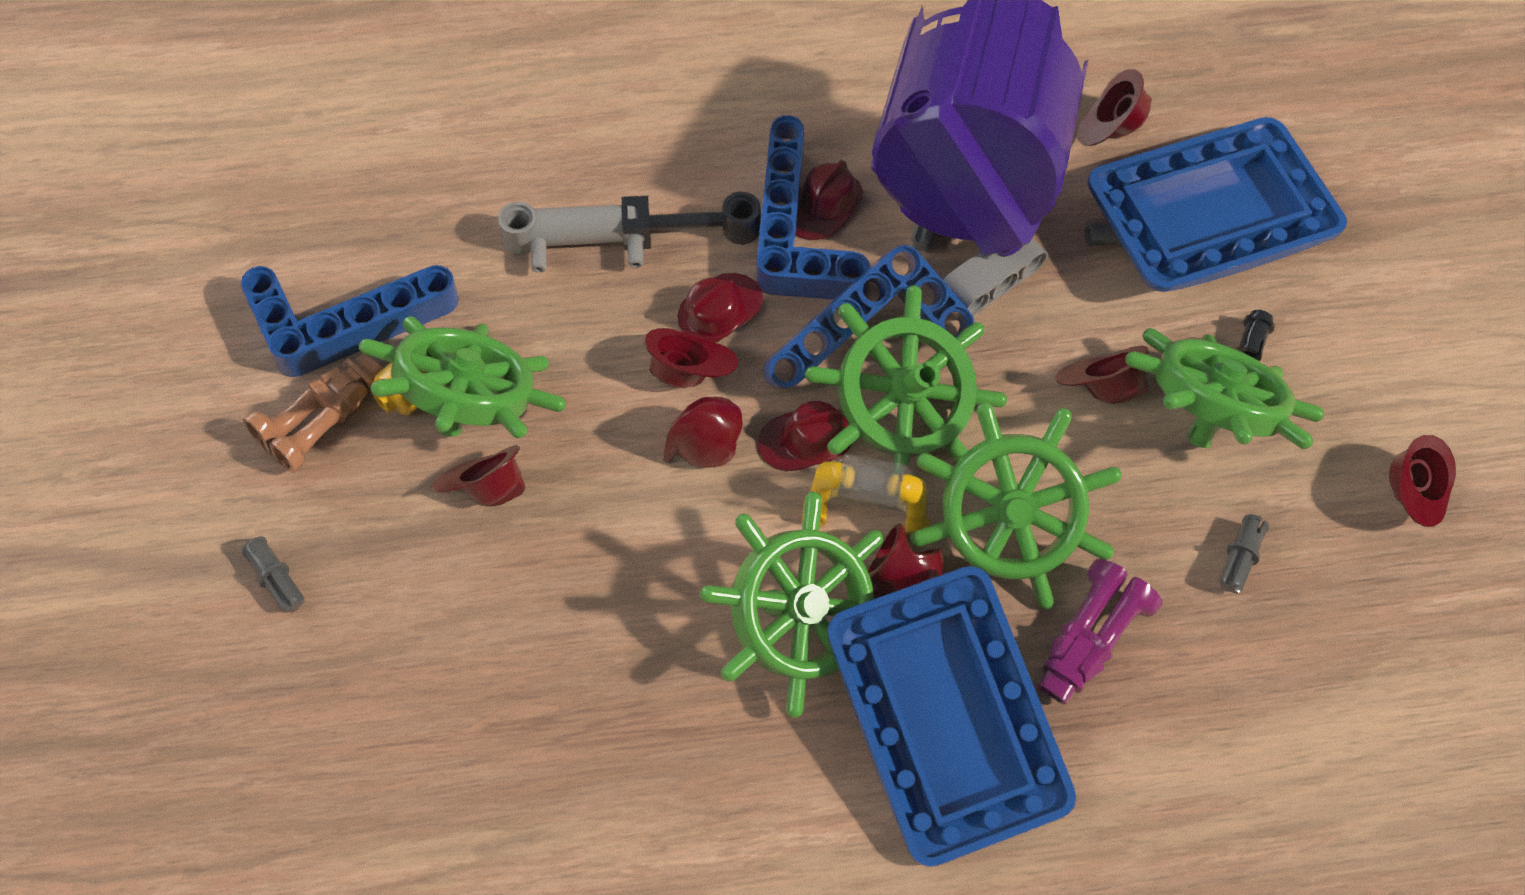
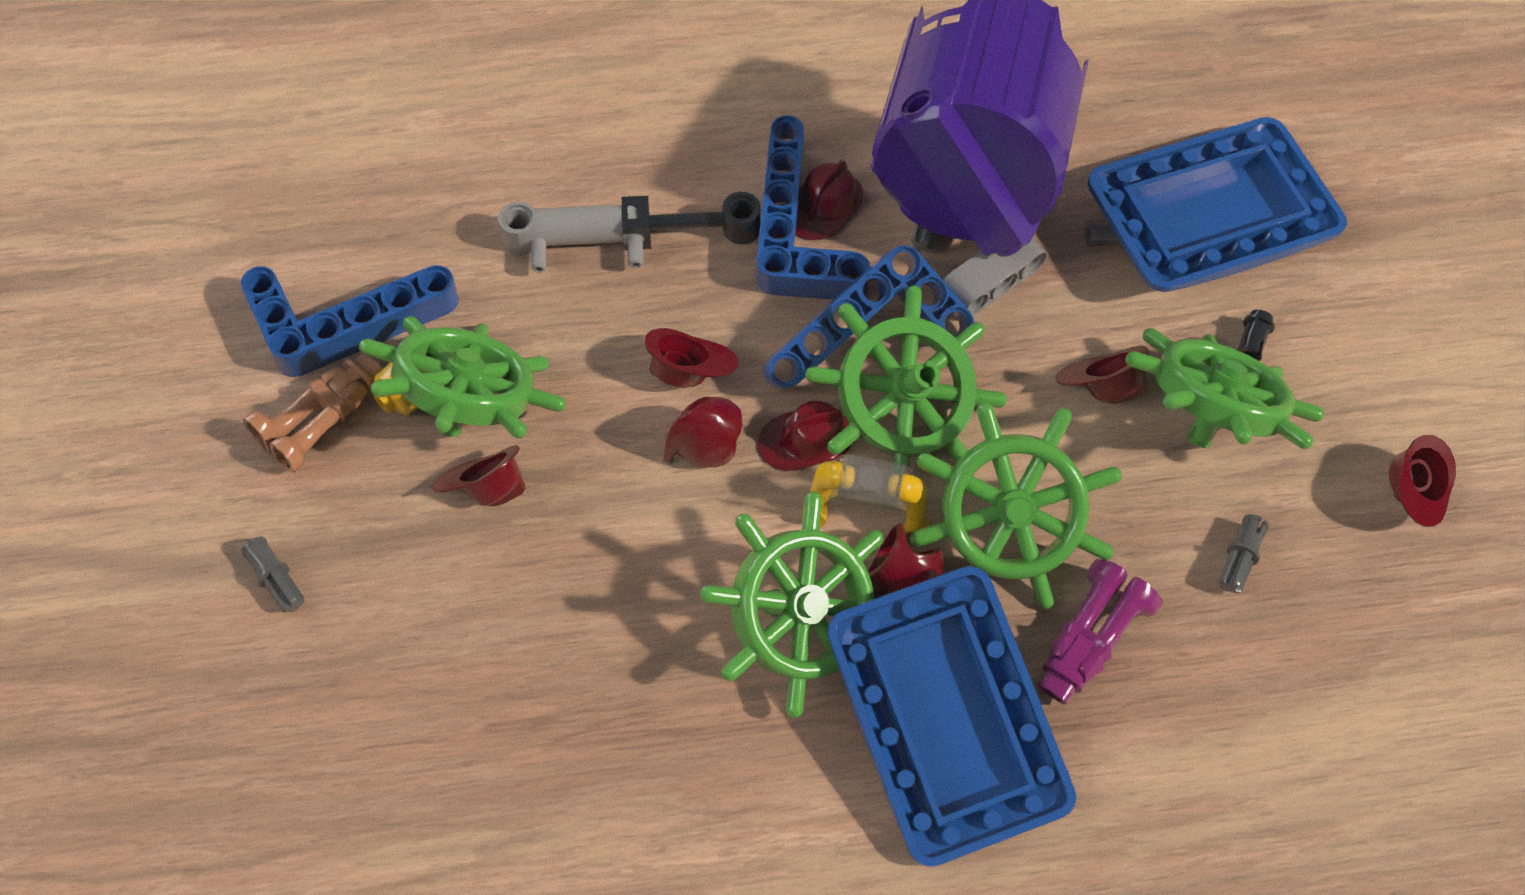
dark red piece [677,272,763,342] -> none
dark red piece [1077,69,1152,146] -> none

